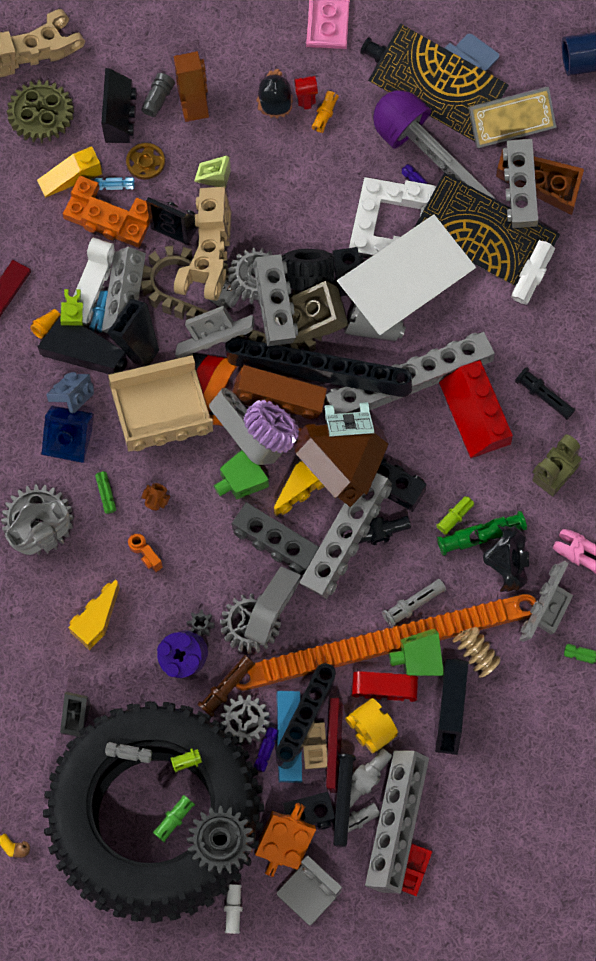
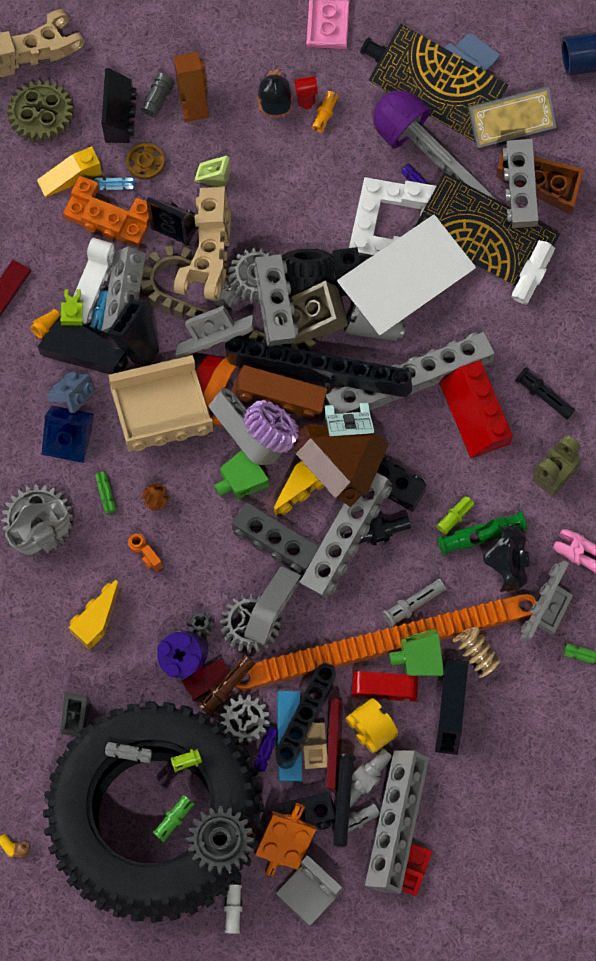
none -> dark red tile [182,658,229,701]

